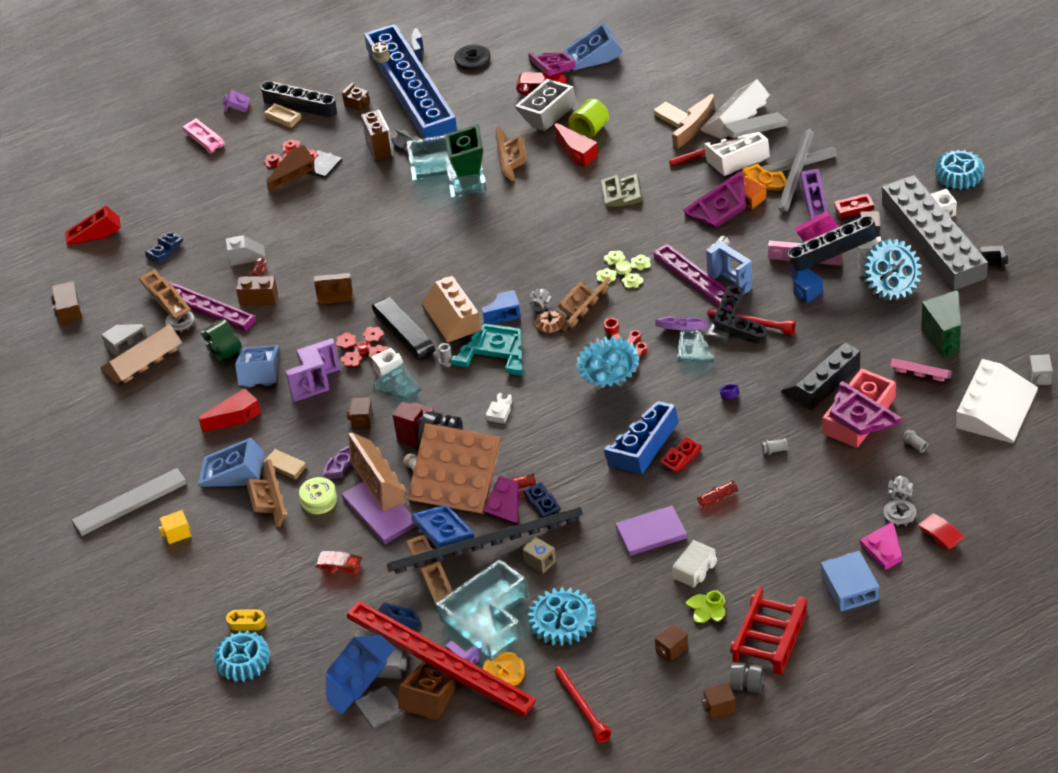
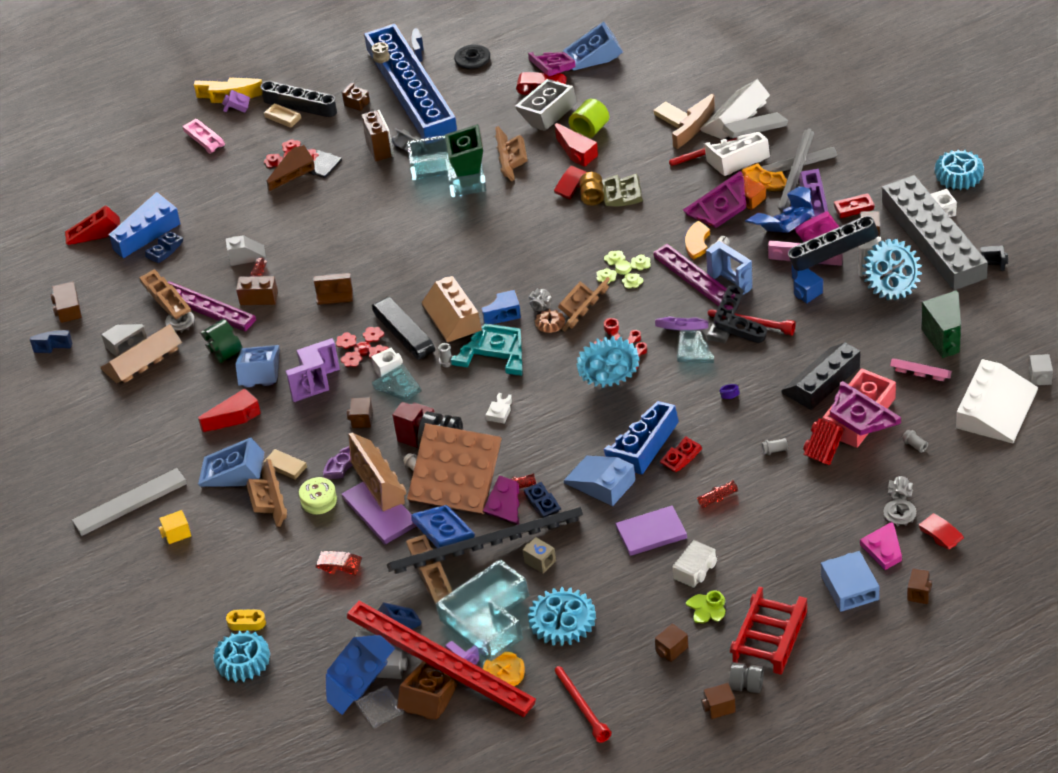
none -> dark blue slope [30,330,73,353]
none -> blue wedge [109,192,181,258]
none -> yellow slope [194,78,262,103]
none -> red slope [554,166,587,199]
none -> medium blue slope [564,456,635,506]
none -> pearl gold wheel [579,172,604,206]
none -> tile [685,221,710,260]
none -> blue piece [745,186,815,232]
none -> red brick [803,418,845,465]
none -> reddish brown brick [907,568,932,604]

